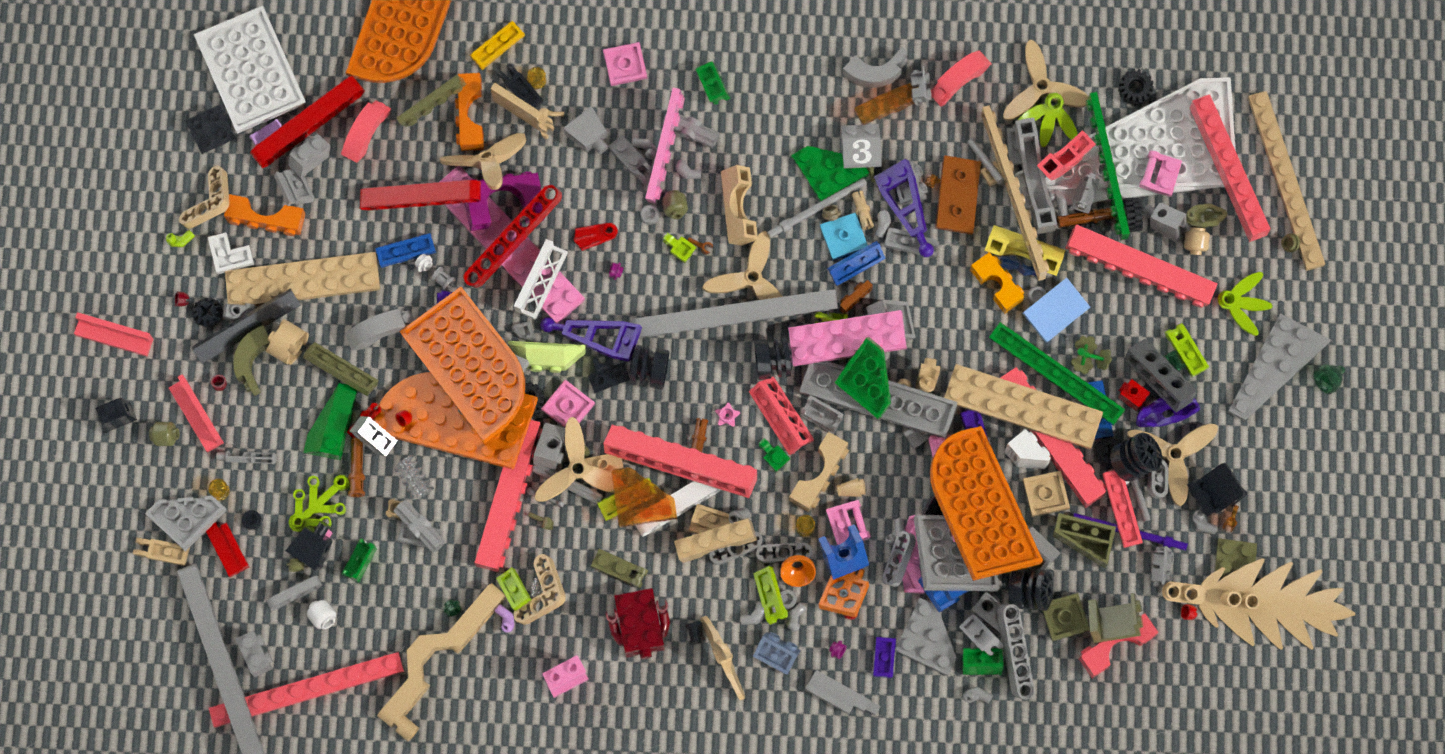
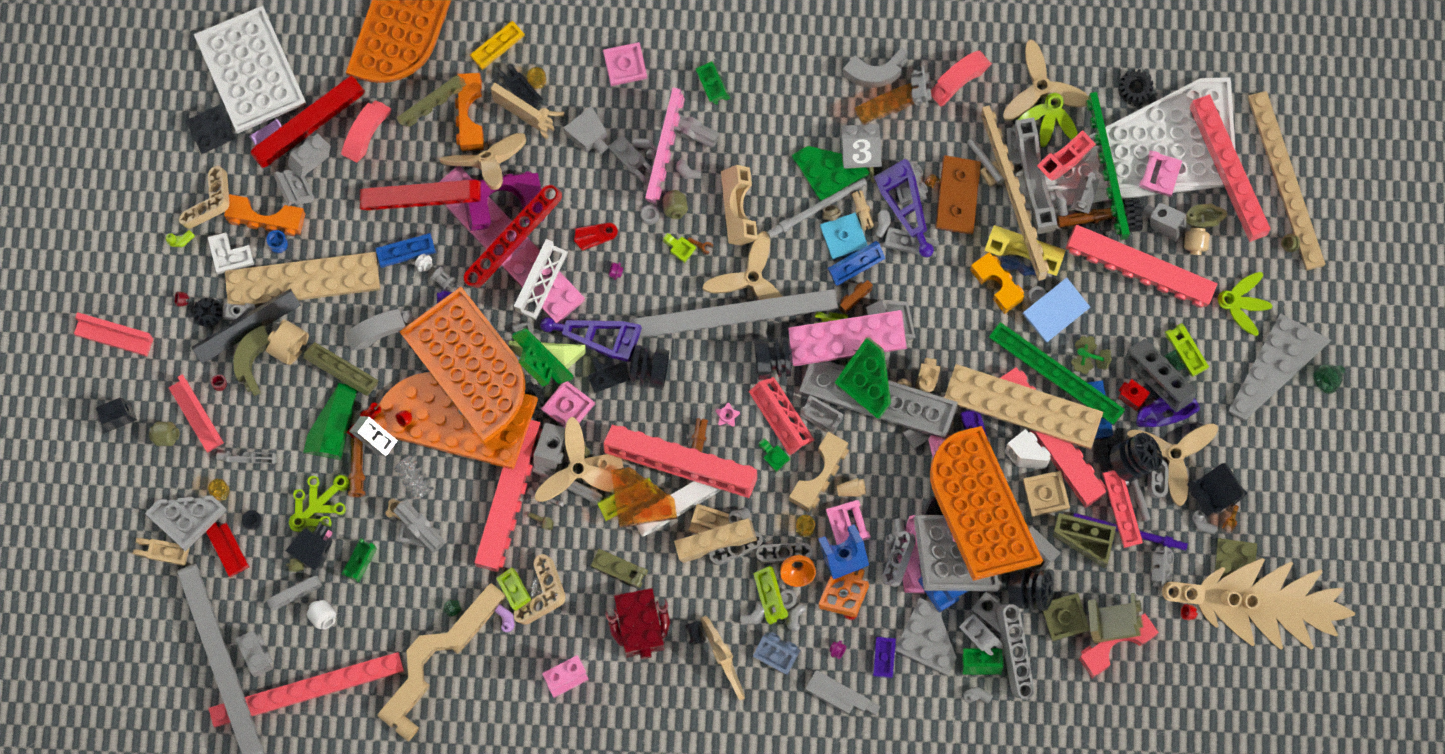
none -> blue wheel [266,230,288,254]
none -> green bracket [512,328,574,387]

